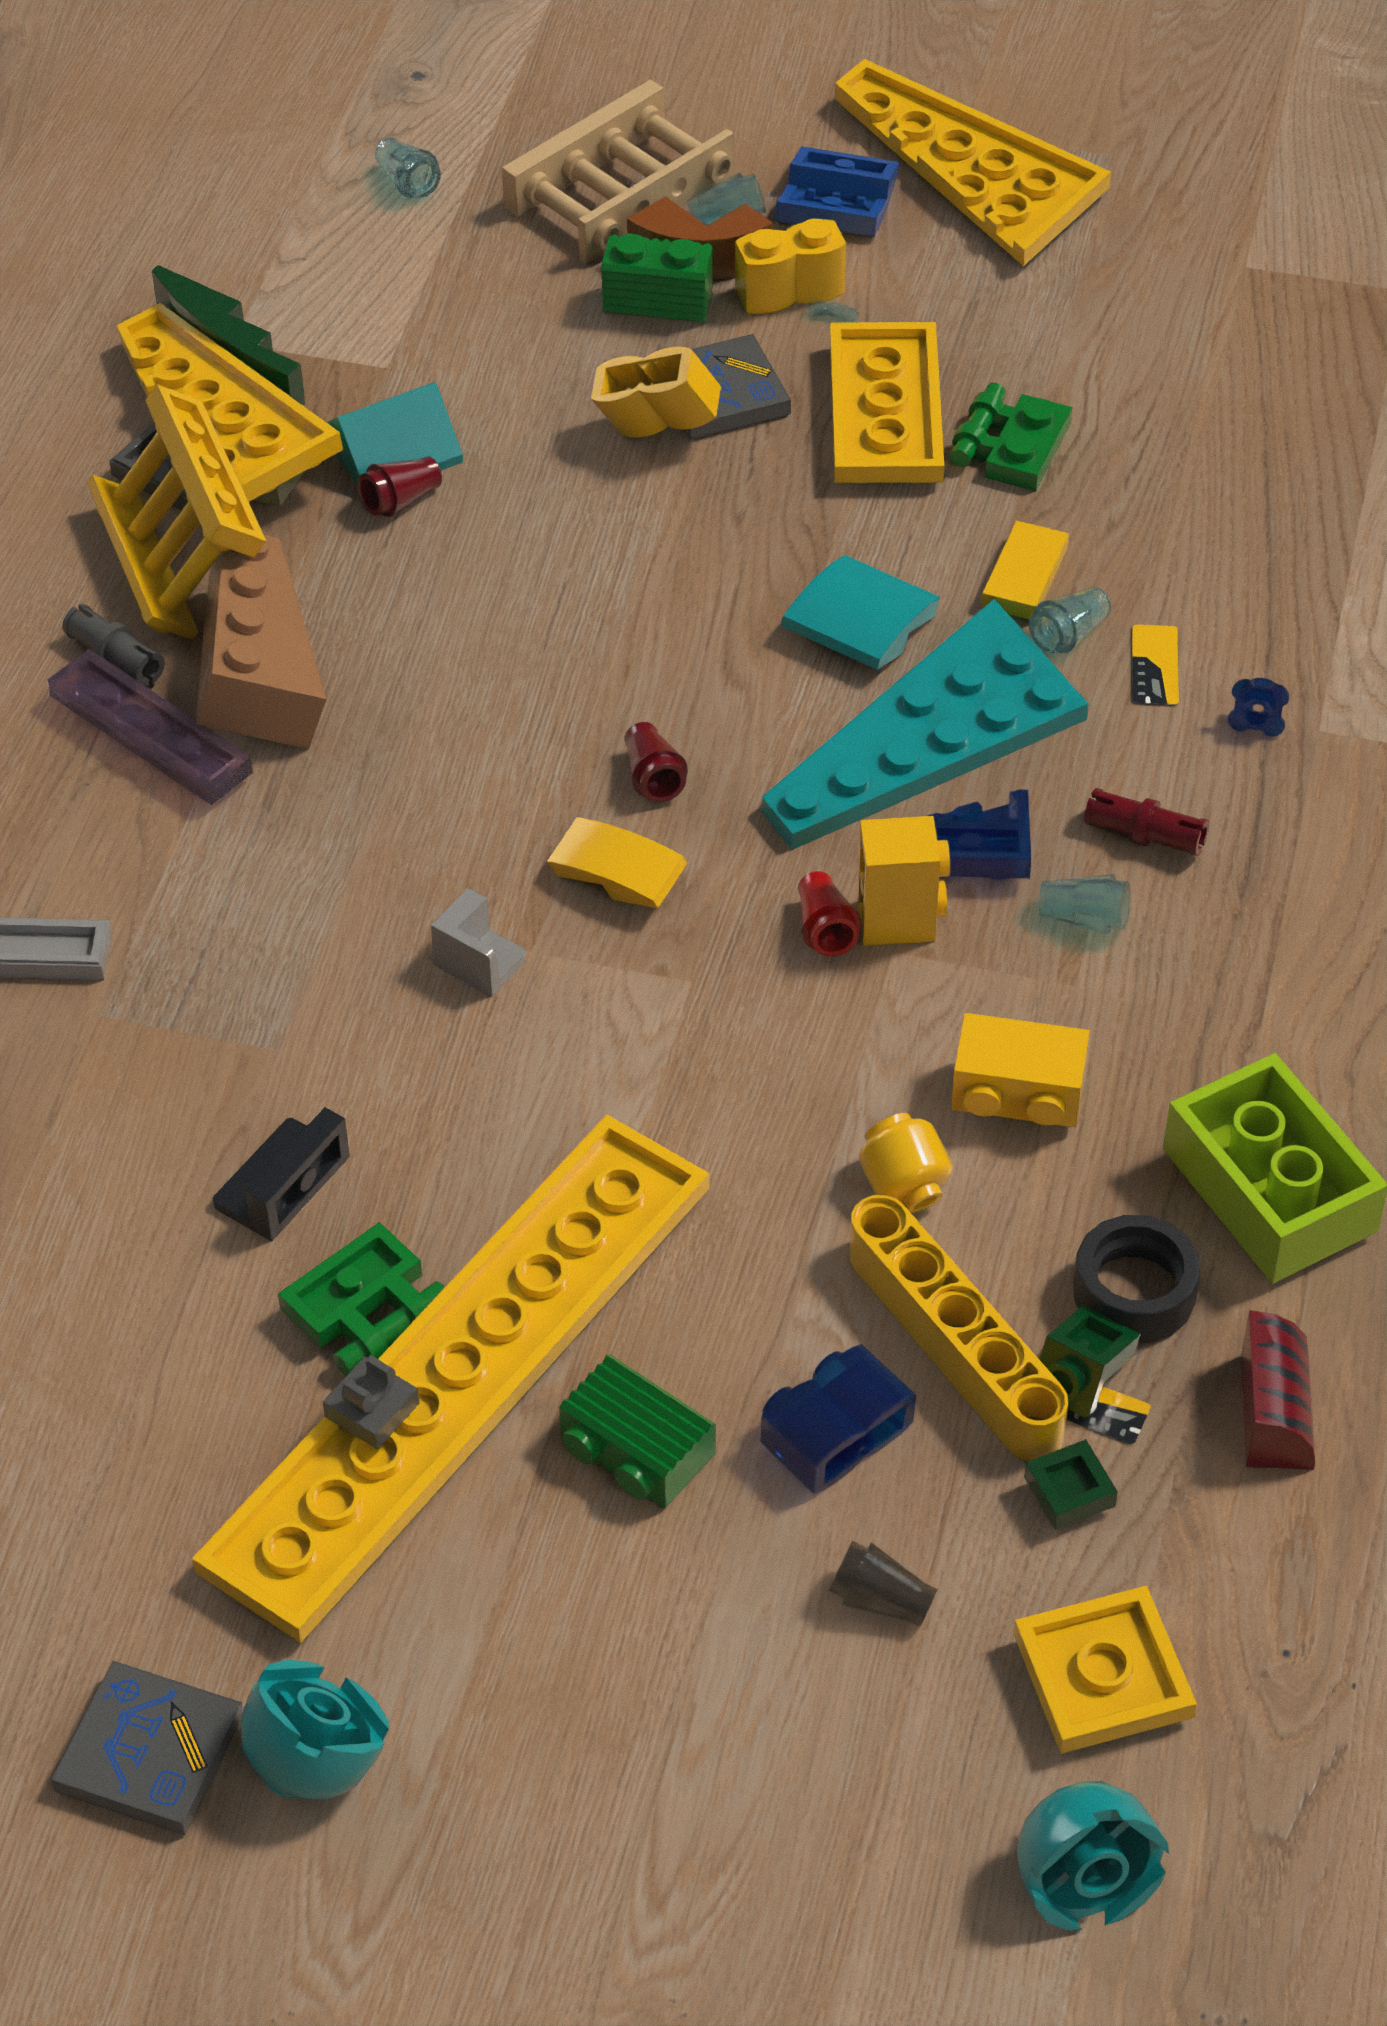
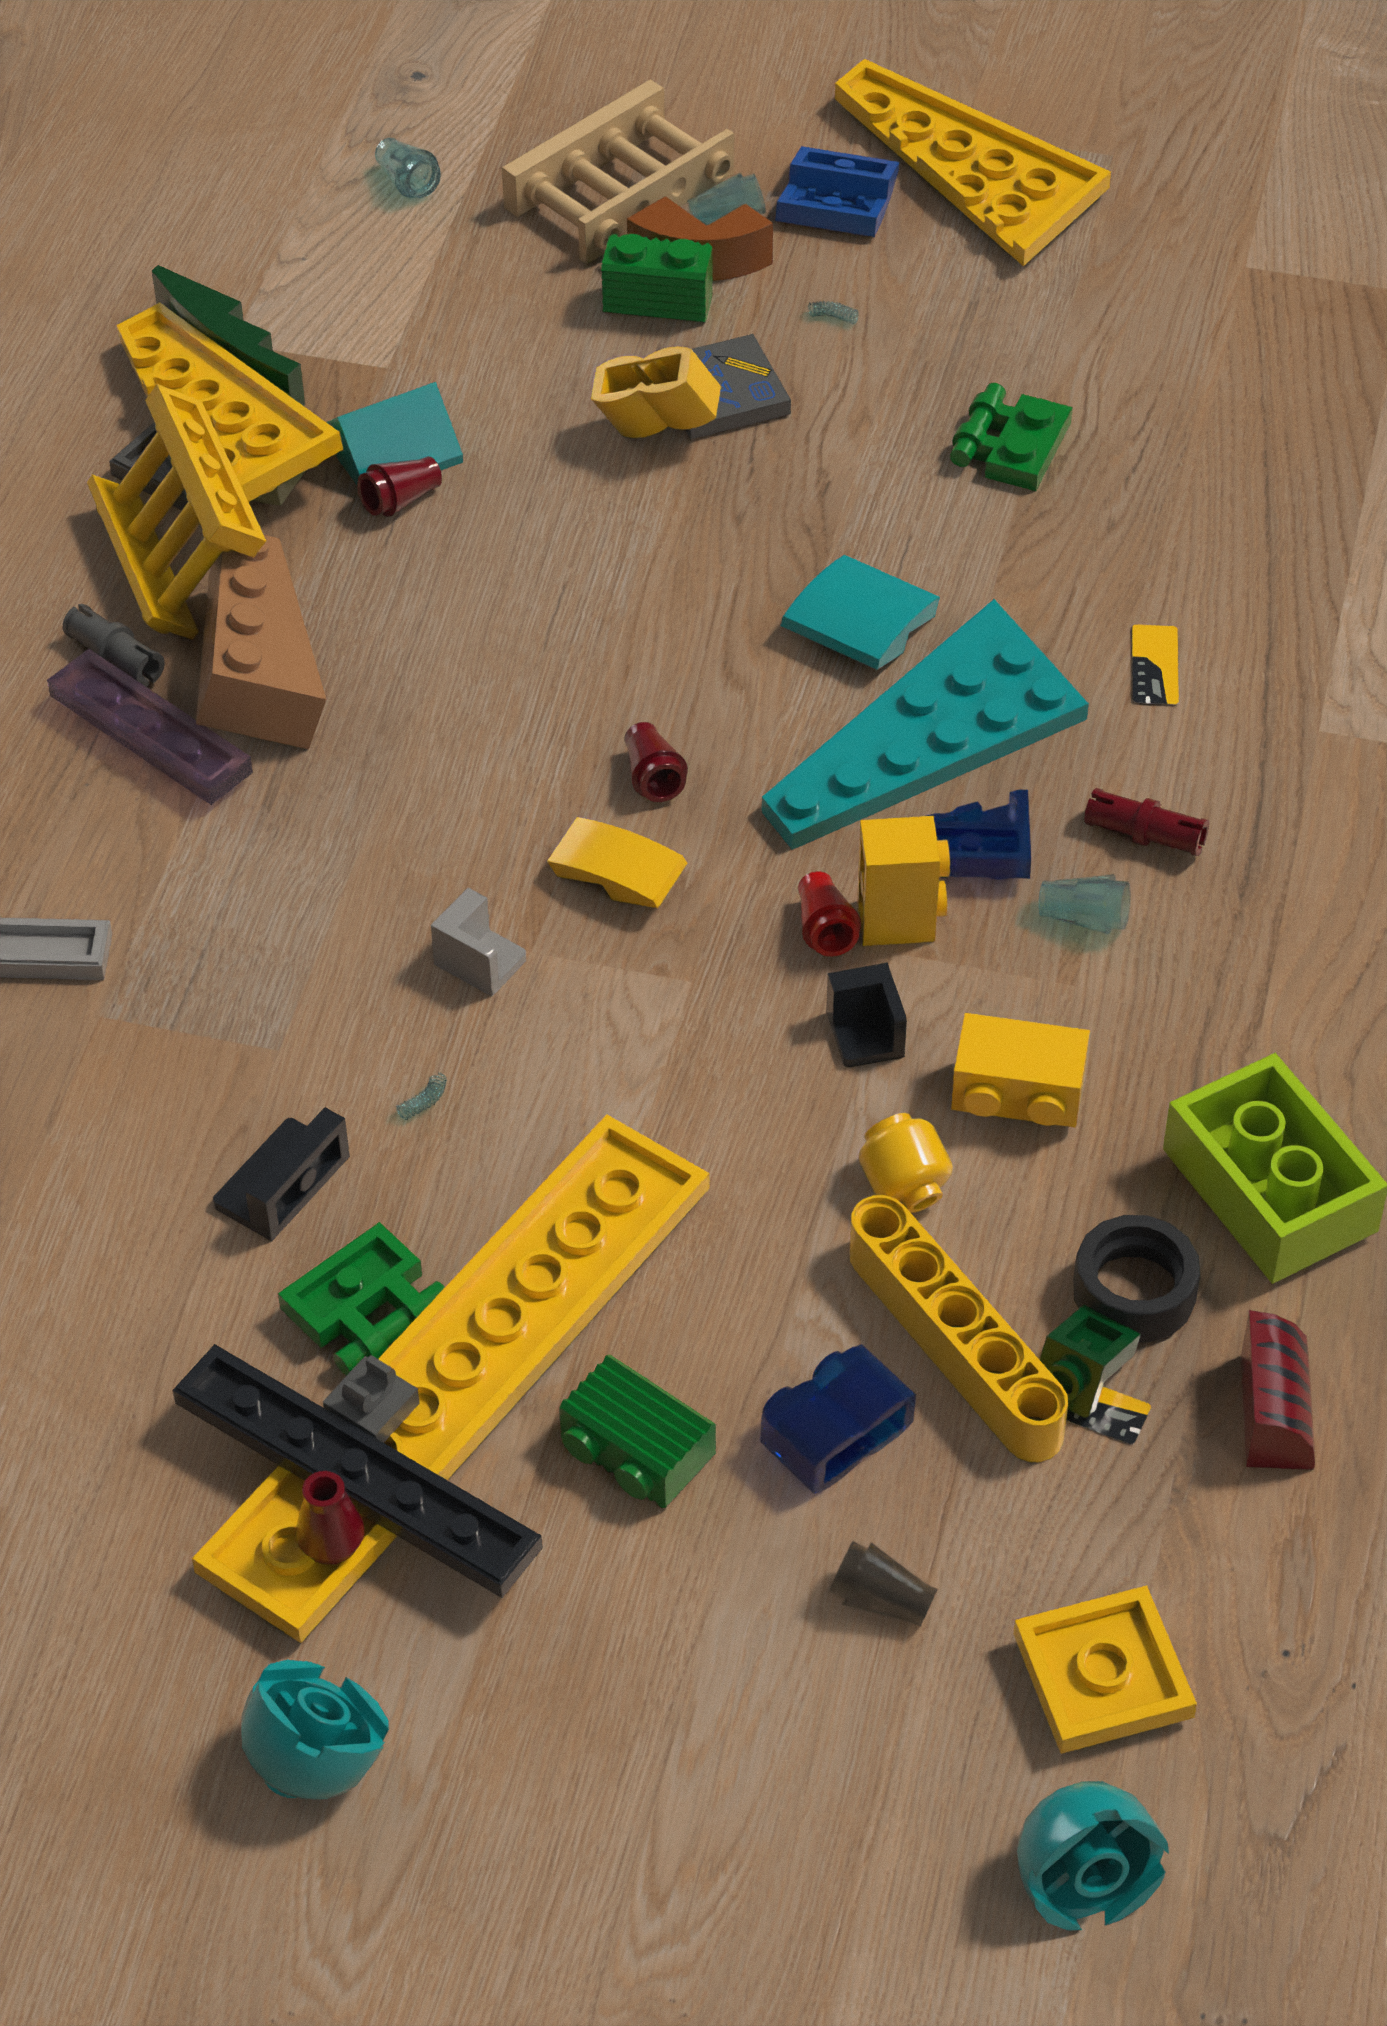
dark grey tile [51,1661,243,1835] -> none
yellow brick [735,219,846,314] -> none
yellow plate [830,322,945,483] -> none
yellow tile [981,520,1069,621] -> none
dark green plate [1024,1439,1118,1530] -> none
clear light blue cone [1029,587,1111,653] -> none
clear blue plate [1228,678,1290,737] -> none
none -> black tile [172,1344,543,1598]
none -> dark red cone [295,1471,365,1565]
none -> clear light blue leg [396,1072,447,1120]
none -> black panel [826,962,907,1068]

